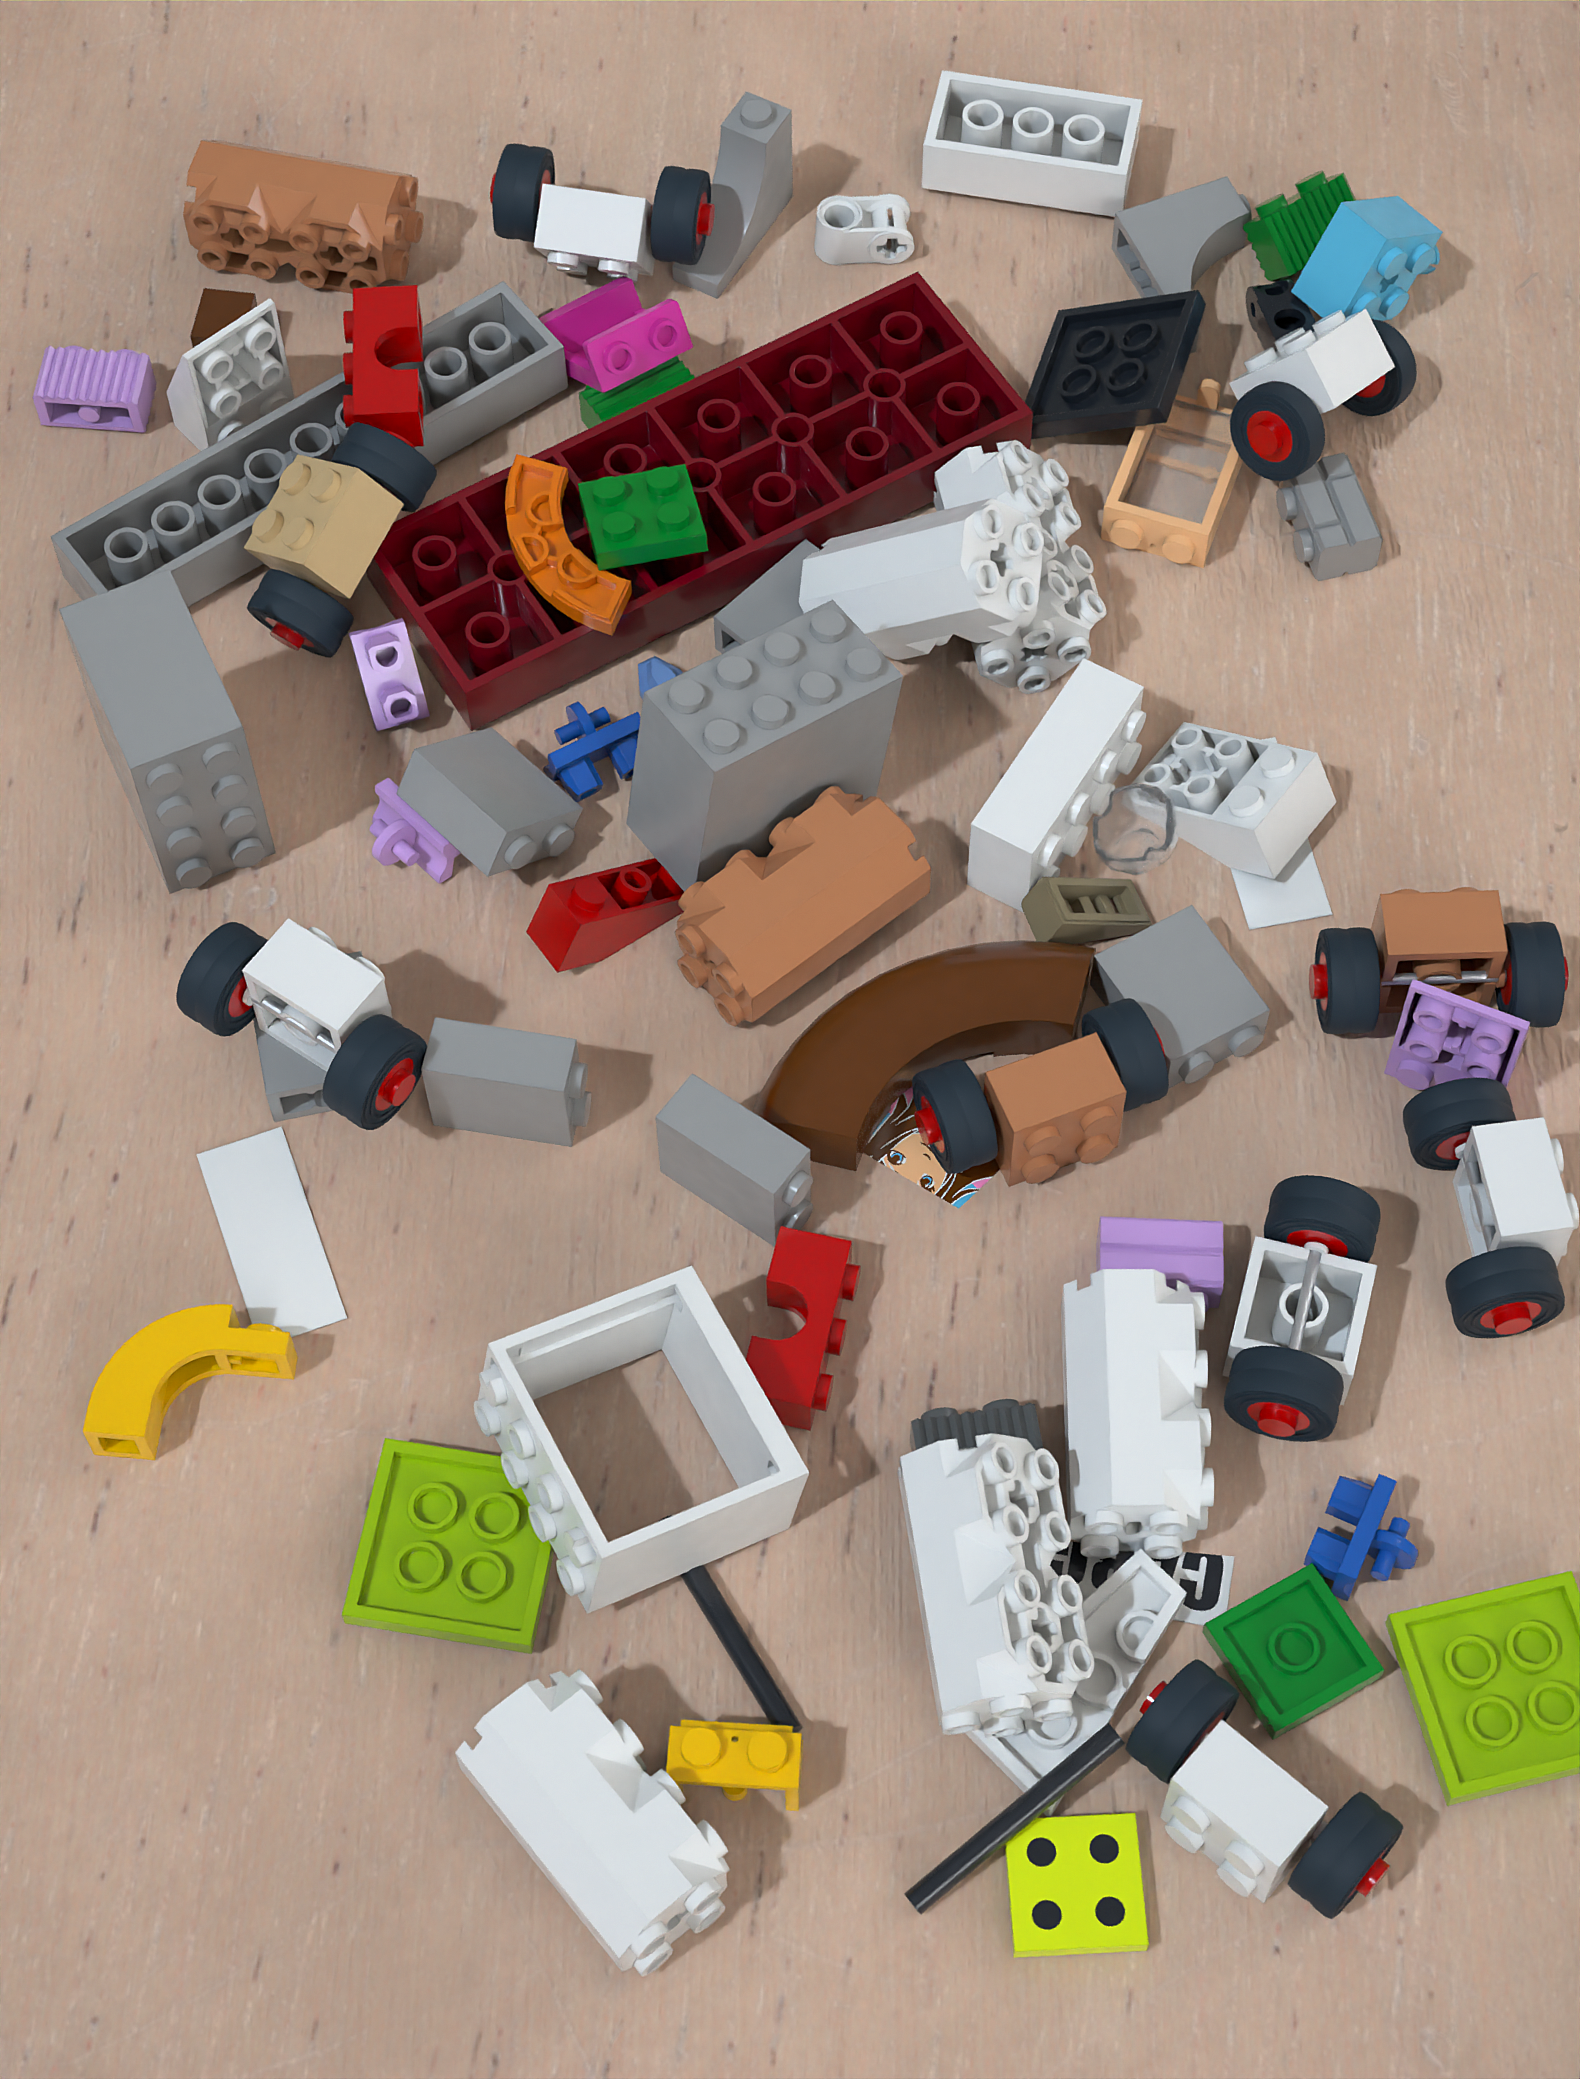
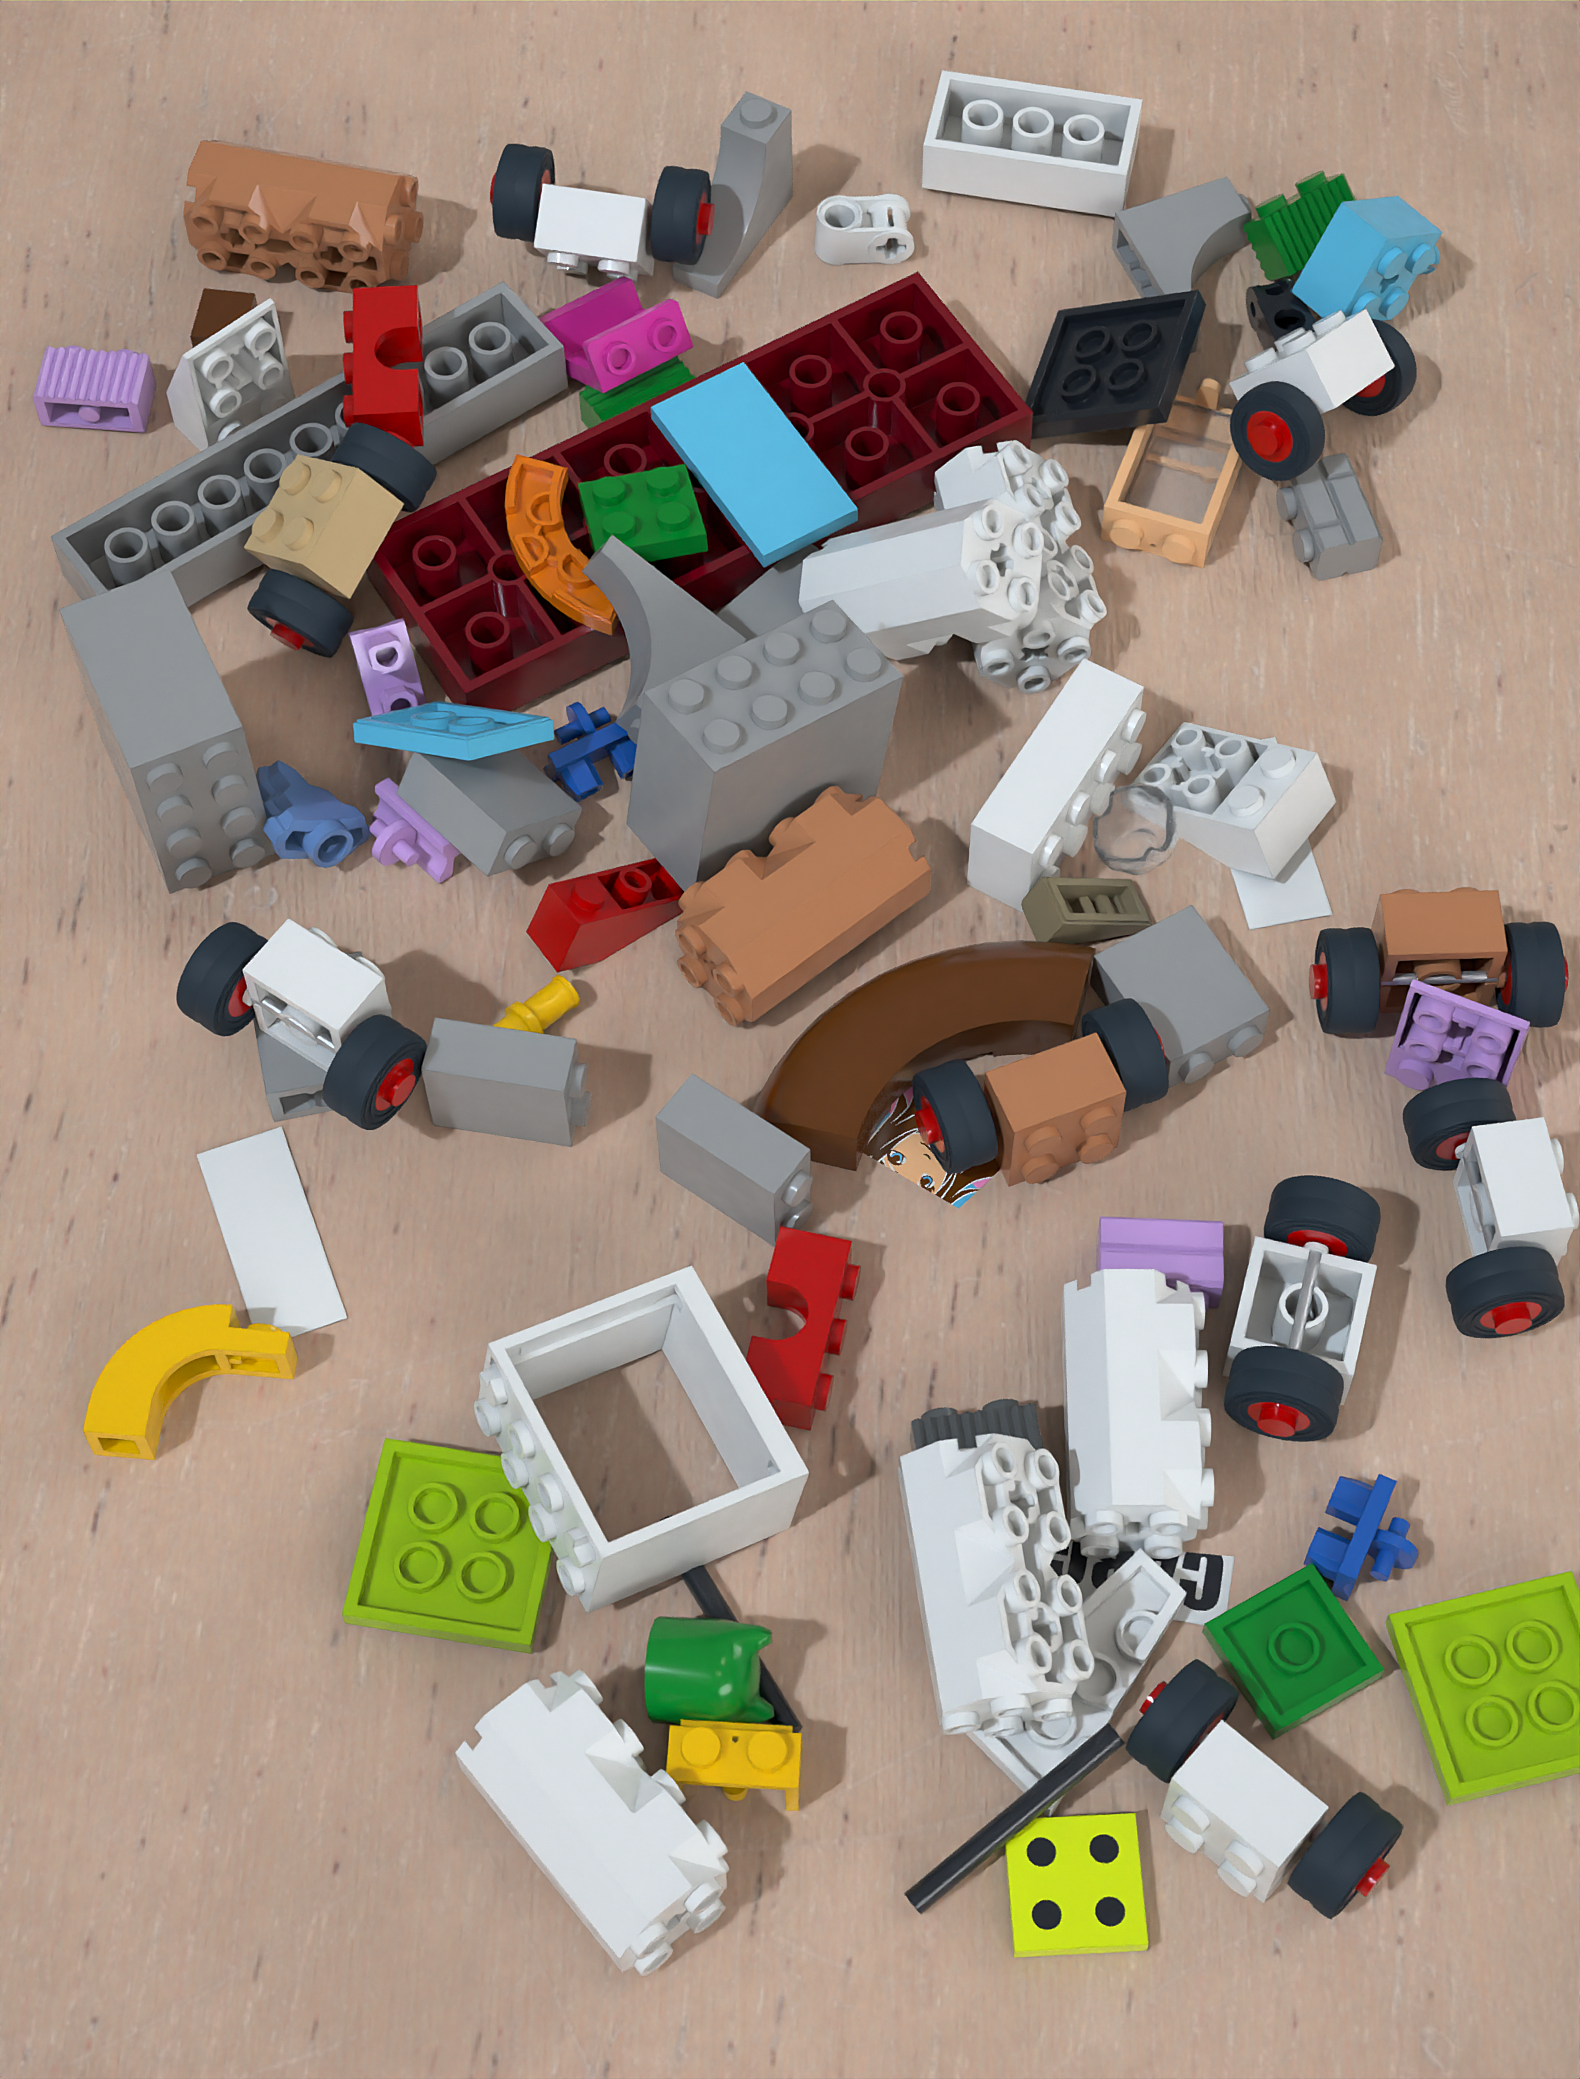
none -> medium blue rock [256,760,371,868]
none -> medium azure tile [353,701,554,761]
none -> yellow pin [493,975,580,1034]
none -> light grey arch [582,535,746,745]
none -> green piece [644,1616,774,1725]
none -> medium azure tile [651,362,858,567]

